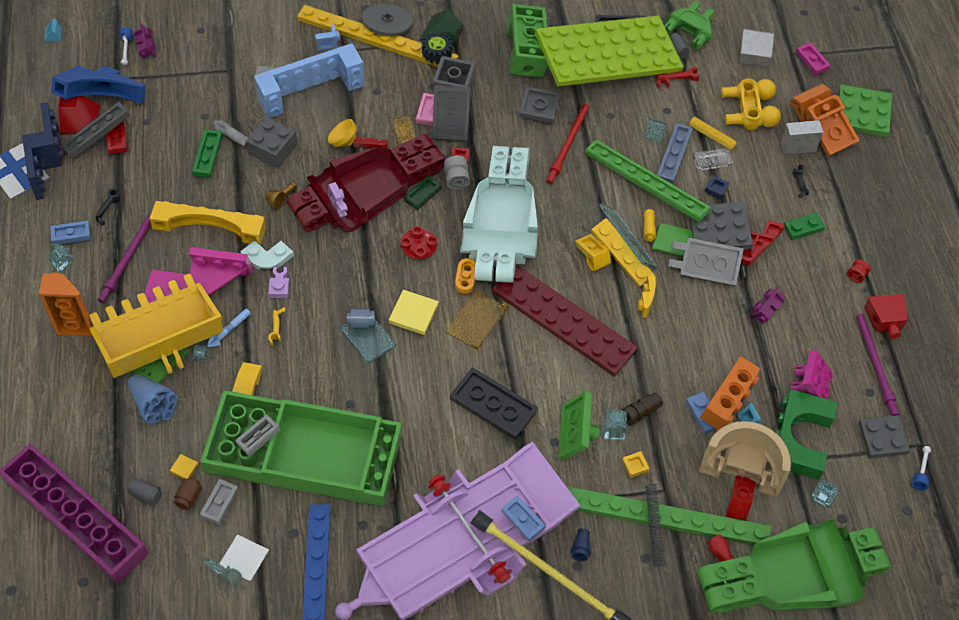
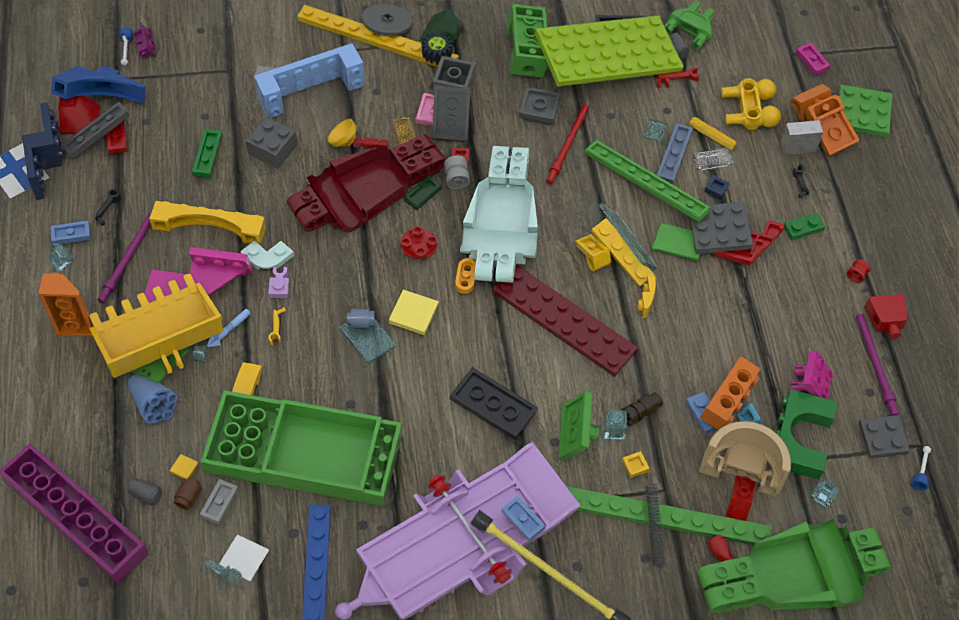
medium azure slope [44,19,62,42] -> none
light grey piece [213,119,248,148] -> none
light grey tile [235,414,281,457] -> none
pearl gold bar [265,182,297,209] -> none
light blue bracket [315,25,340,51] -> none
lavender plate [328,182,348,217] -> none
clear yellow piece [445,291,509,350] -> none
dark blue cone [570,528,591,562] -> none
yellow piece [643,209,657,242] -> none
light grey tile [668,237,744,285] -> none
flat silver piece [739,29,774,67] -> none
magenta hinge [750,286,785,323] -> none

